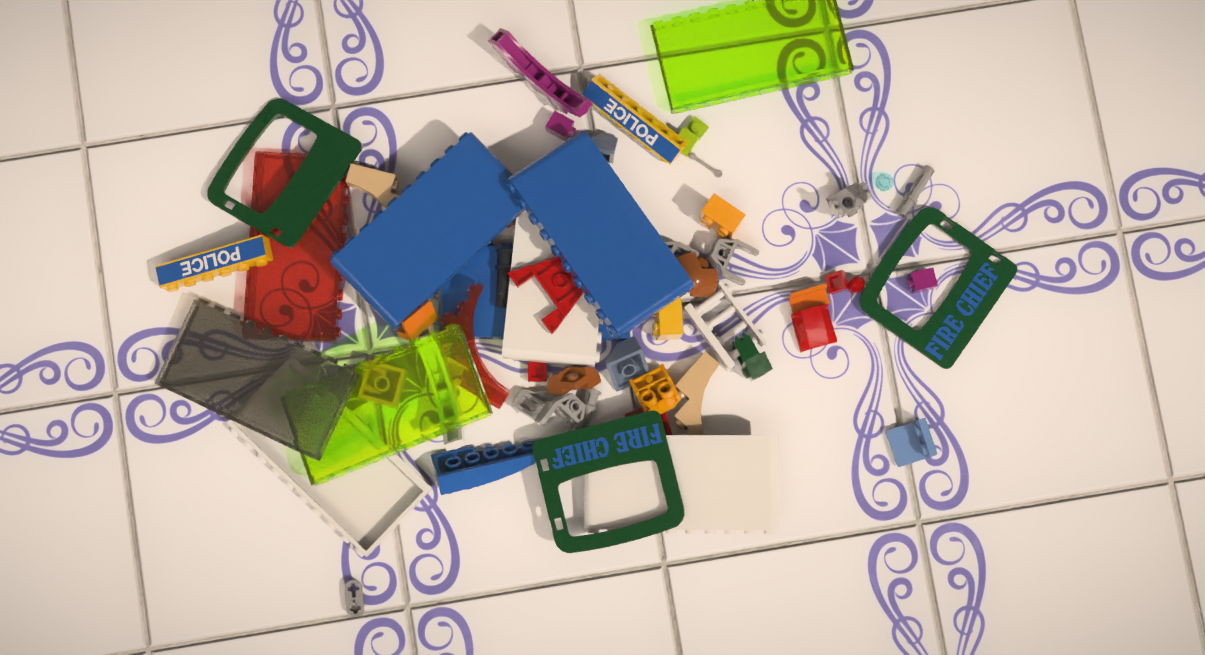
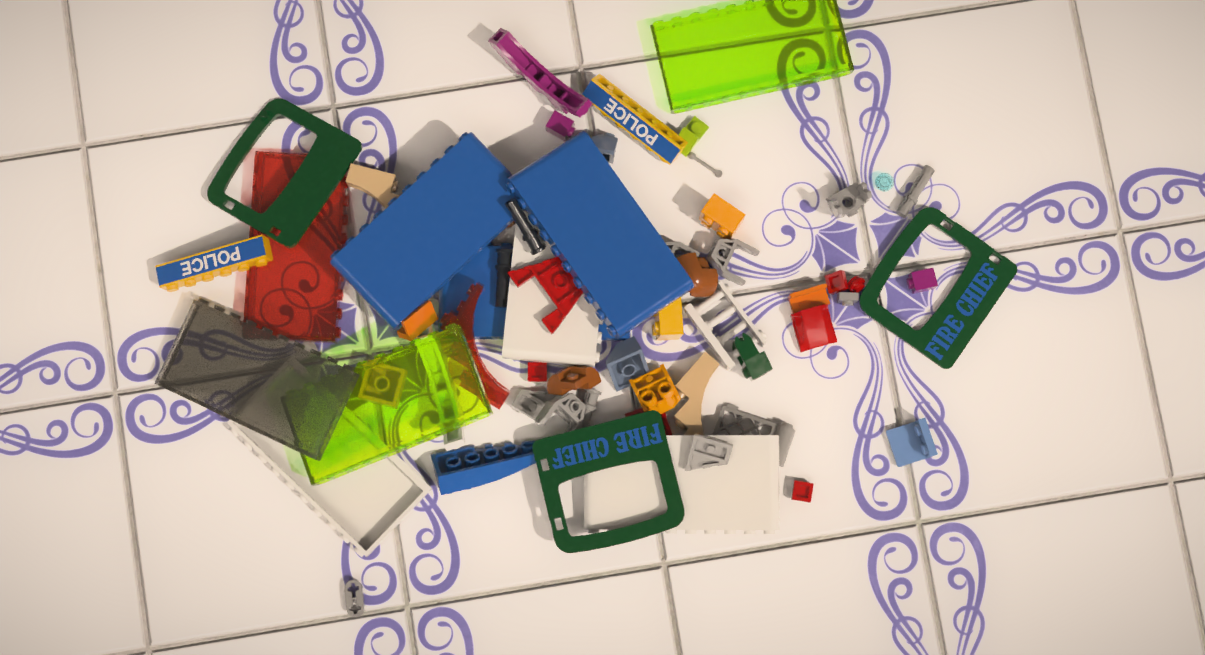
none -> black pin [505,198,546,255]
none -> light grey wing [685,433,733,471]
none -> light grey piece [713,403,796,467]
none -> red plate [791,480,814,503]
none -> light grey plate [837,292,859,306]

